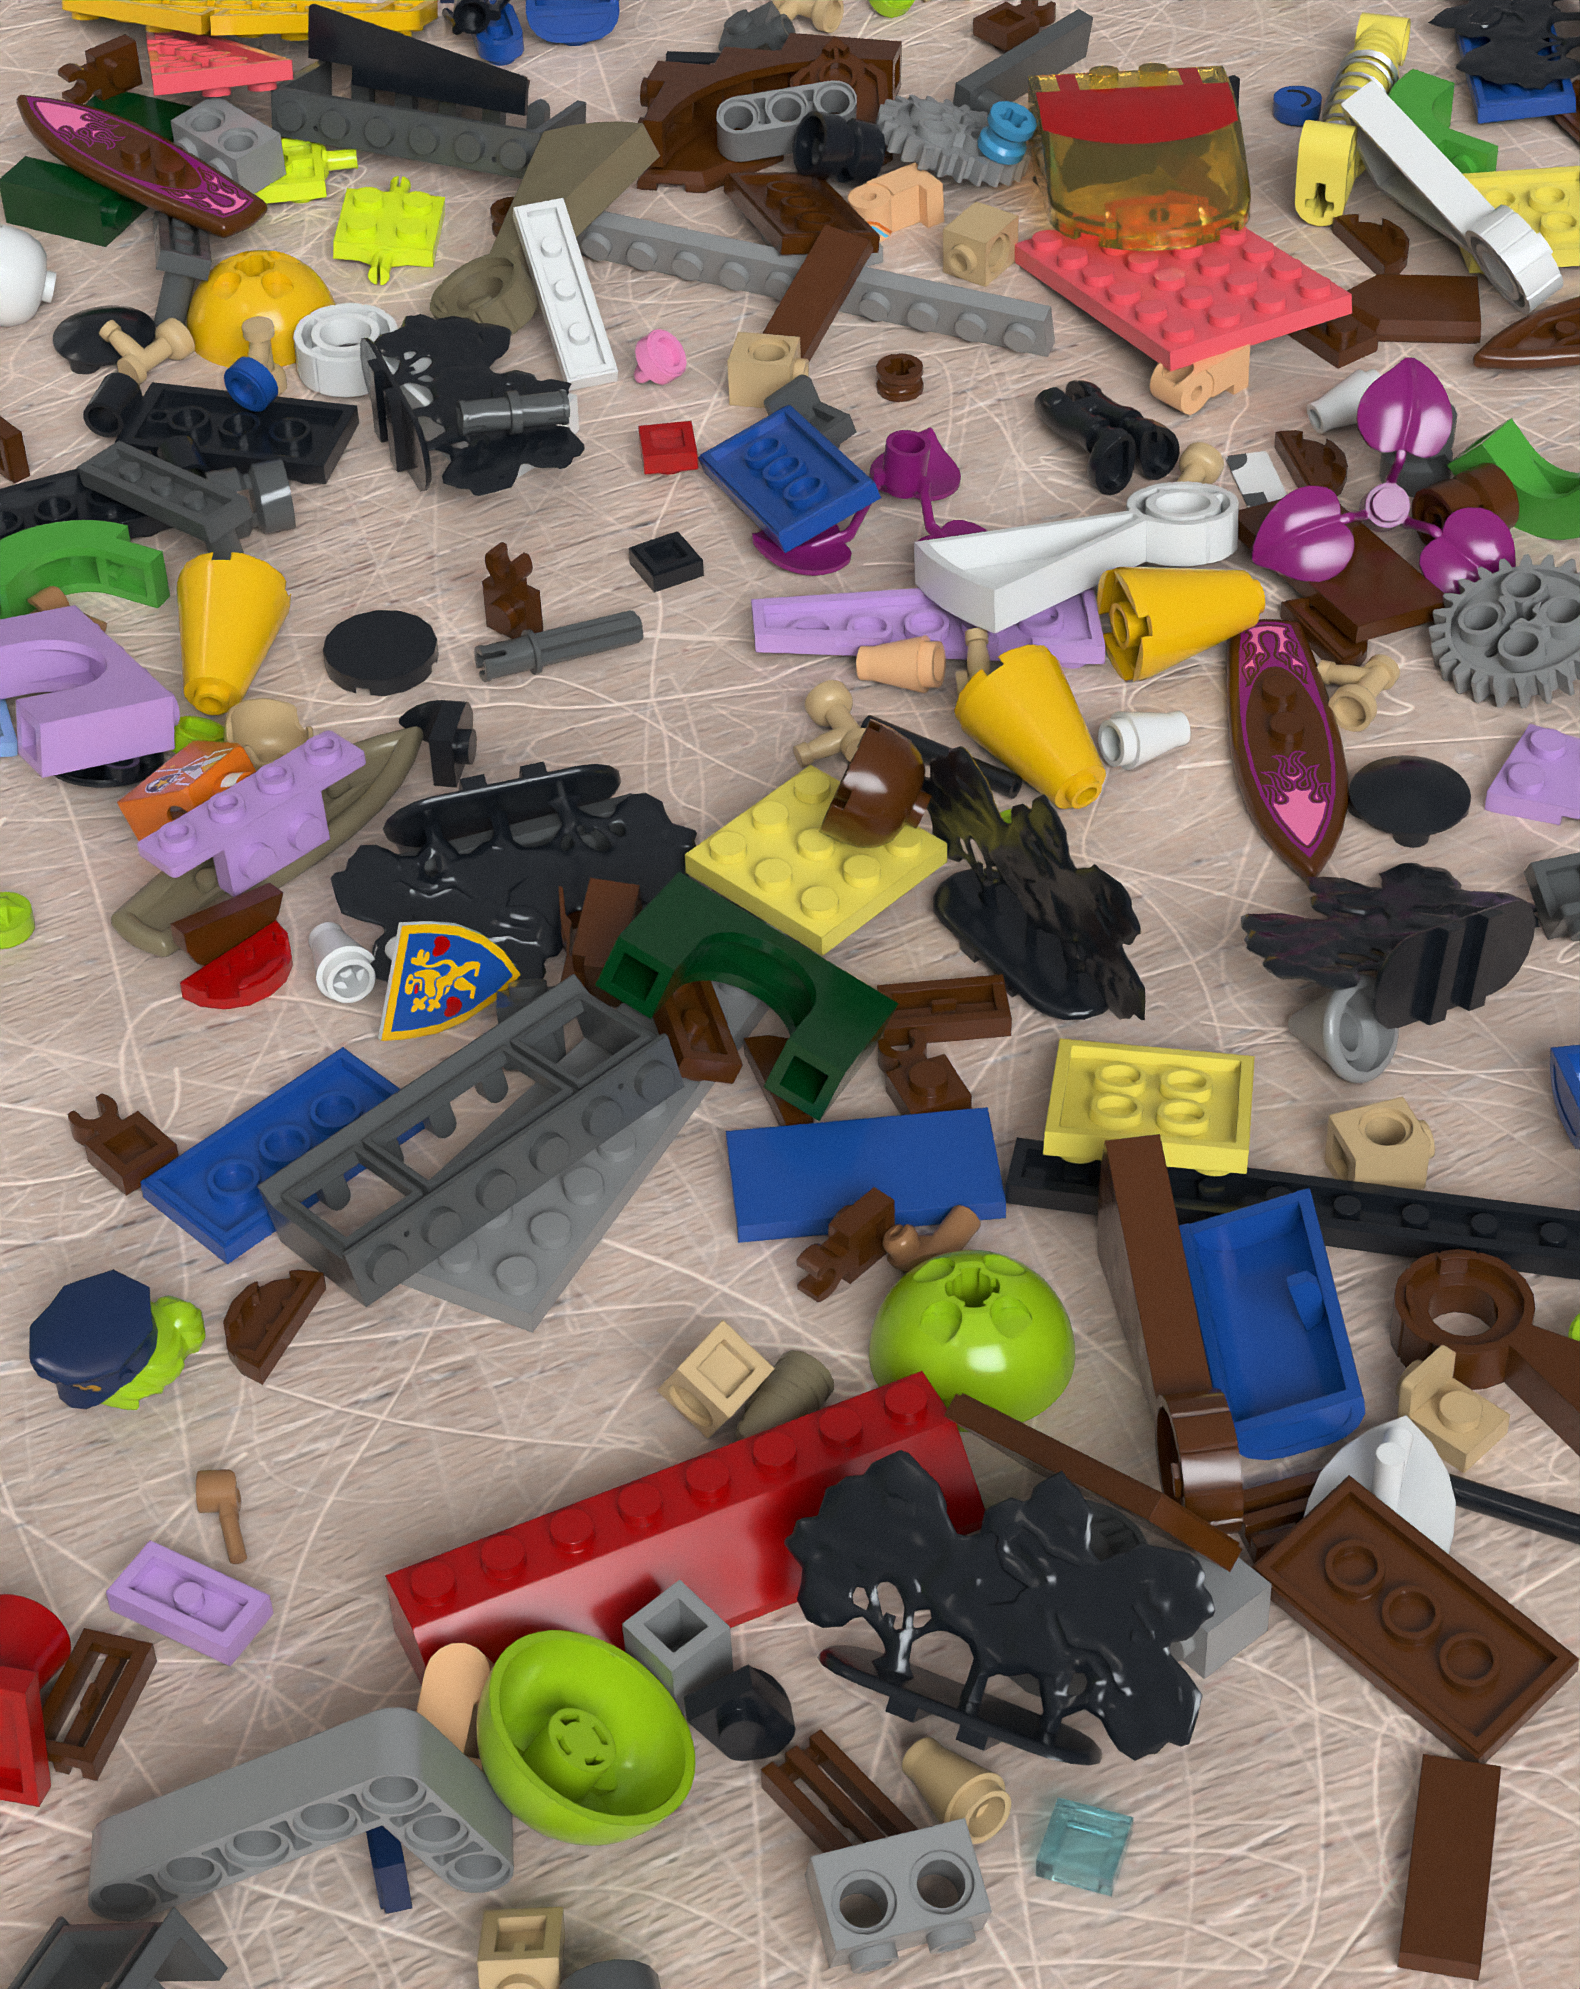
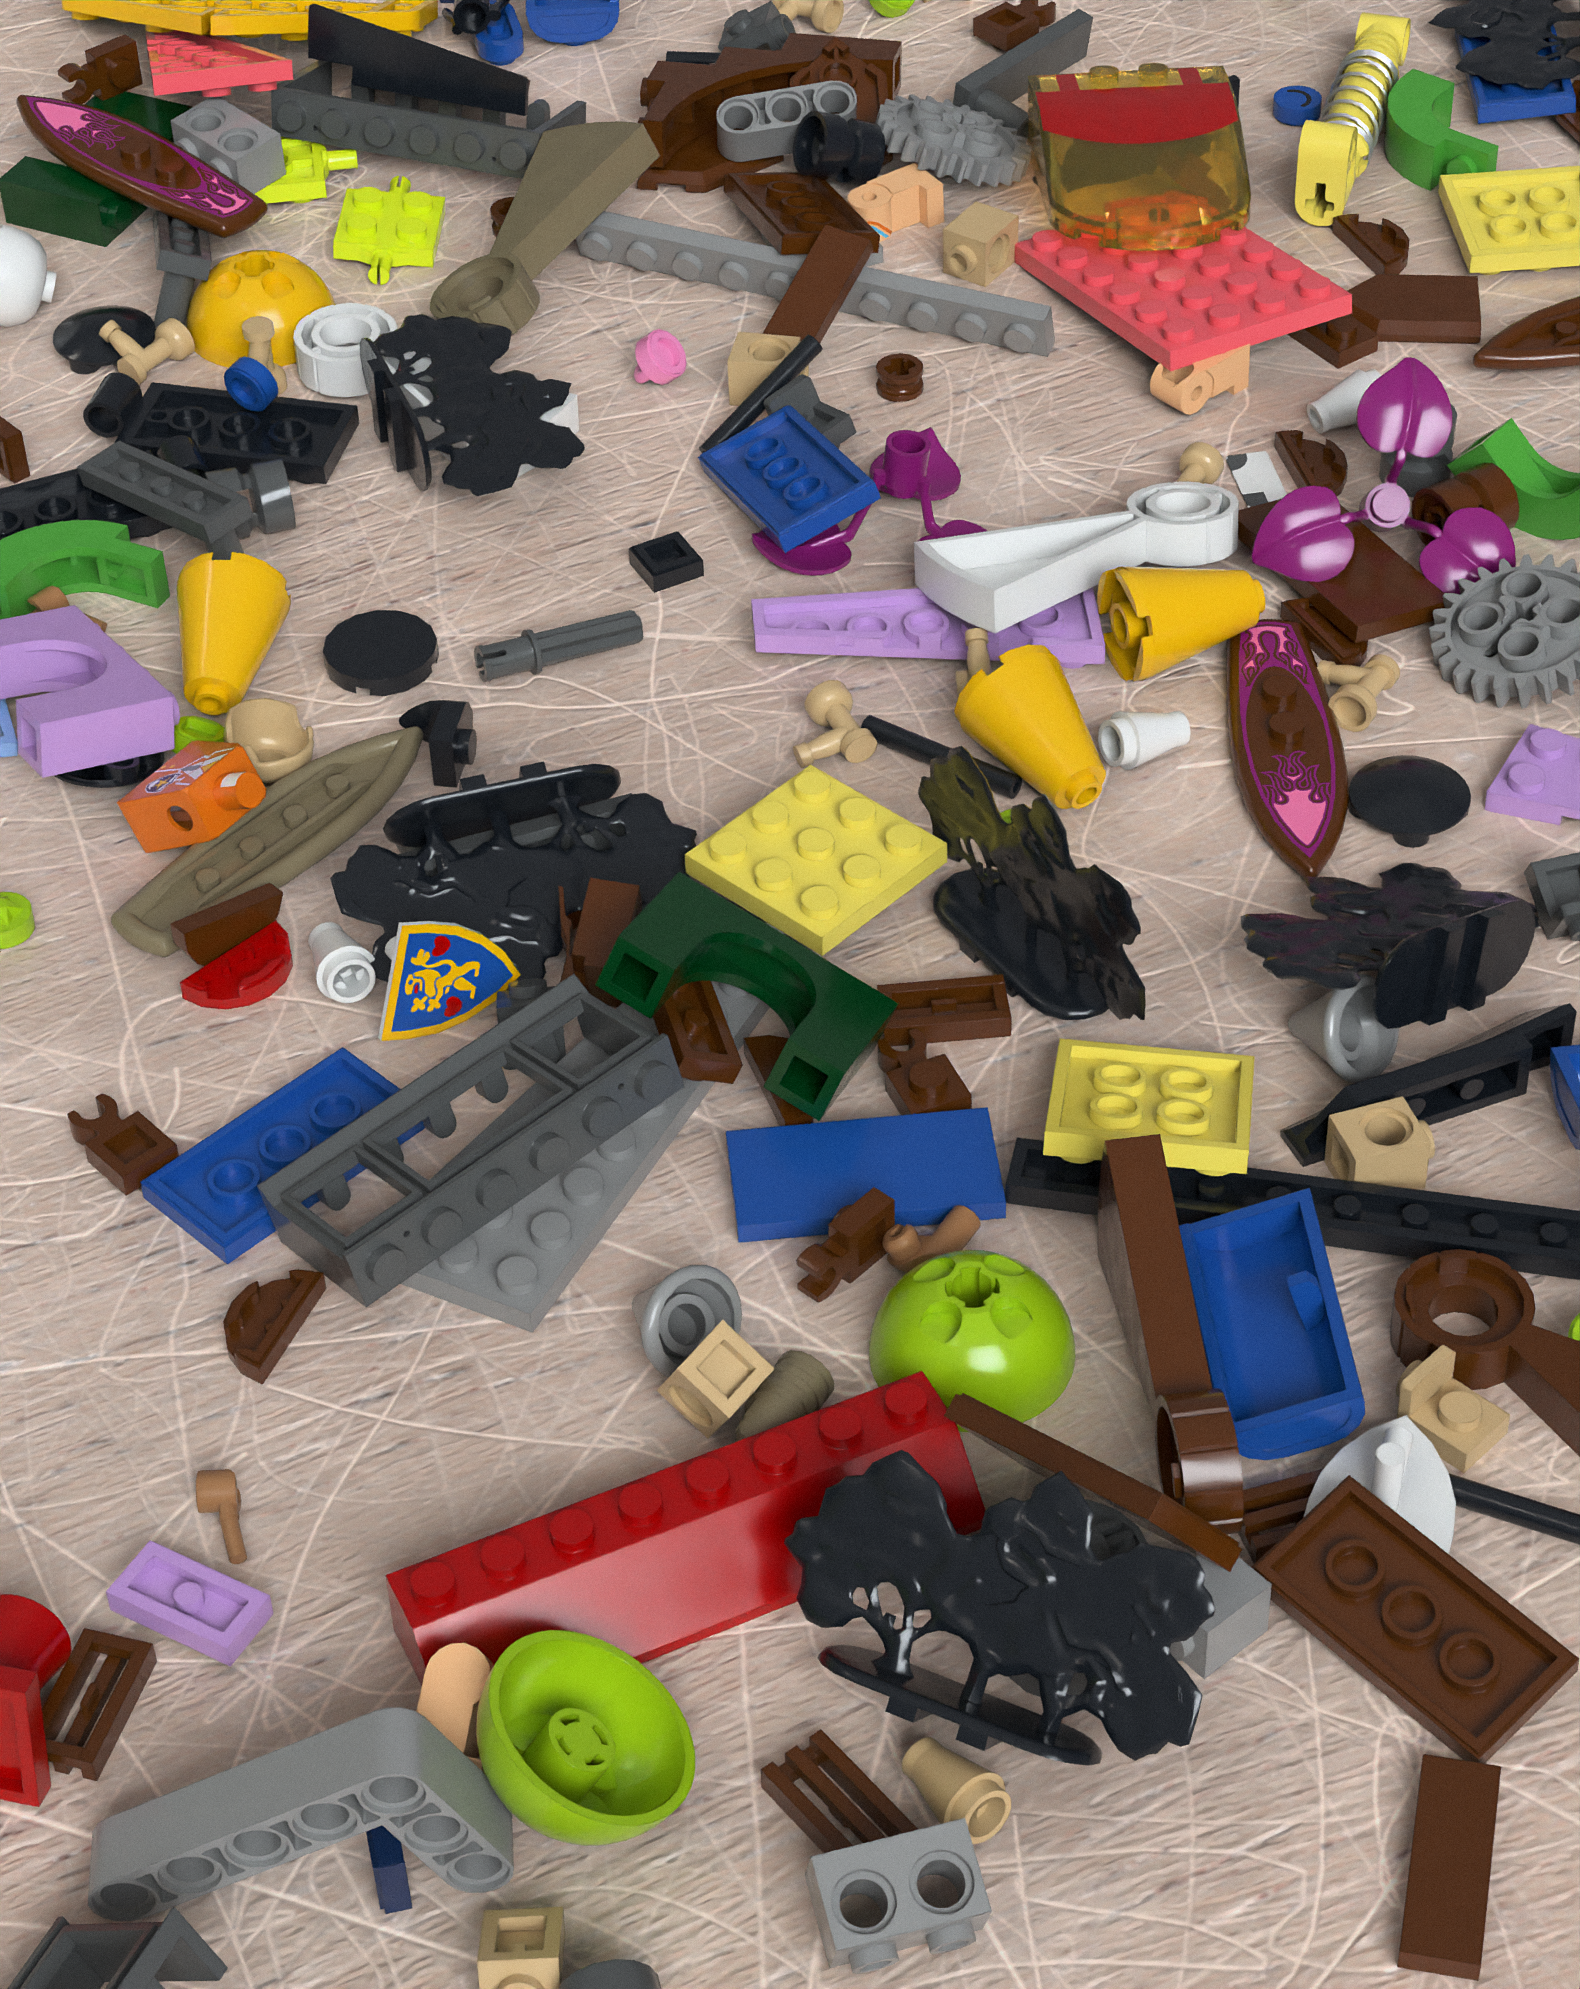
dark blue piece [29,1269,205,1410] -> none
lavender bracket [137,730,366,897] -> none
dark grey pin [456,389,570,436] -> none
reddish brown plate [482,542,543,639] -> none
white tile [513,198,618,391] -> none
light grey brick [622,1580,734,1716] -> none
red plate [638,421,698,475] -> none
black plate [684,1664,796,1761] -> none
reddish brown cylinder [819,719,932,848] -> none
light nougat cone [856,635,946,693] -> none
dark azure wheel [977,101,1037,165] -> none
black piece [1034,380,1180,495] -> none
clear light blue tile [1036,1797,1134,1897] -> none
white piece [1340,79,1563,314] -> none
none -> light grey hat [632,1265,742,1377]
none -> black piece [699,335,823,453]
none -> black wedge [1280,1003,1577,1167]

